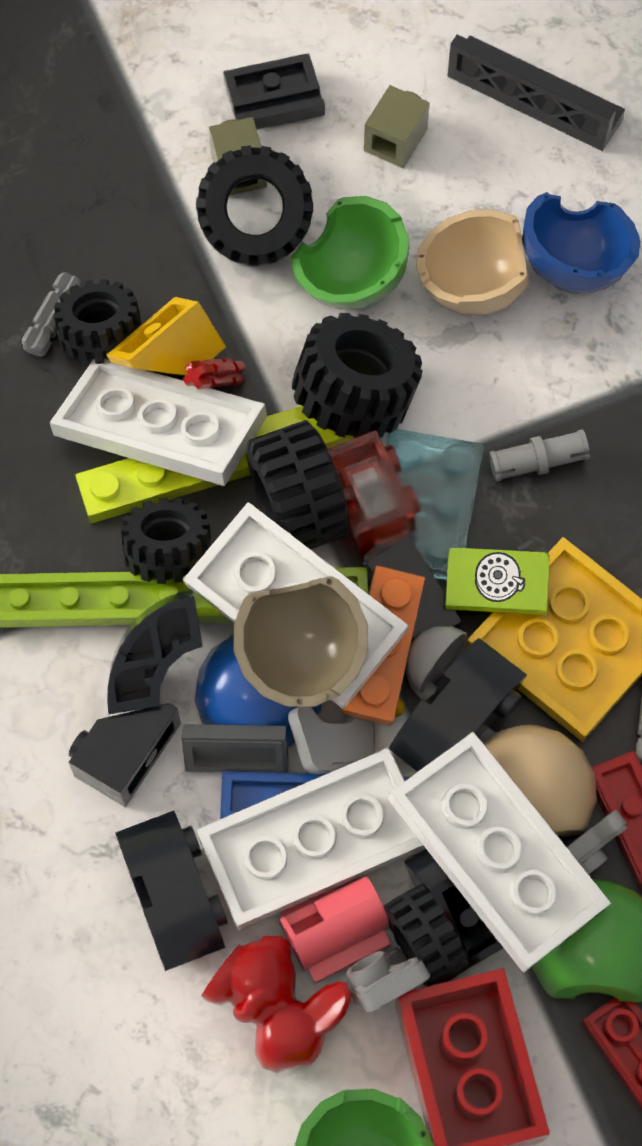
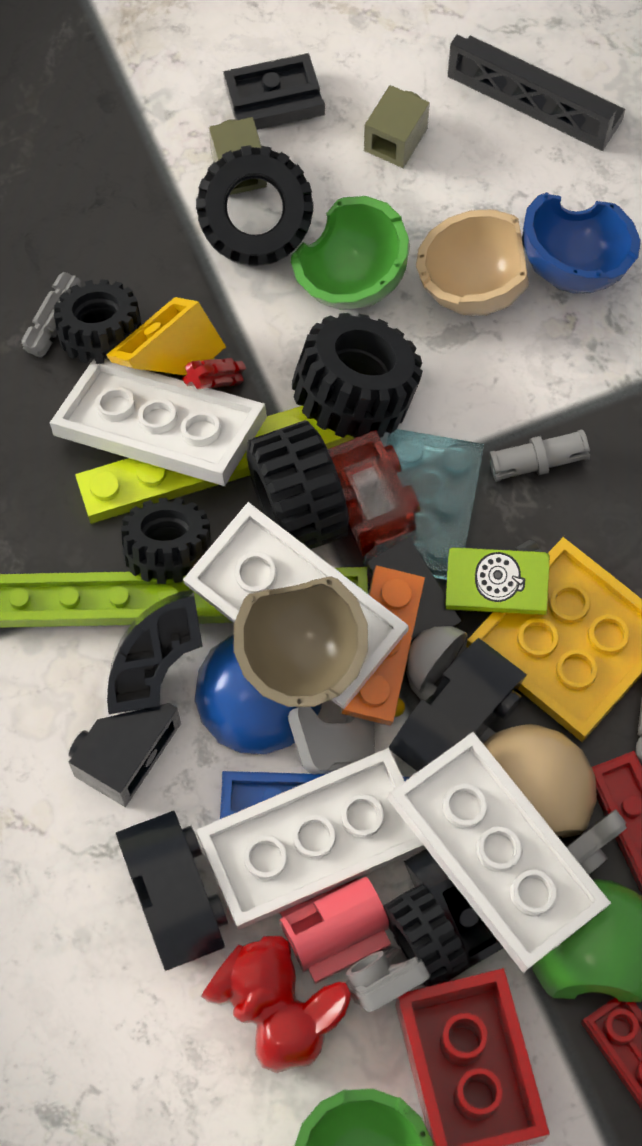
dark grey tile [181,724,288,773] -> none

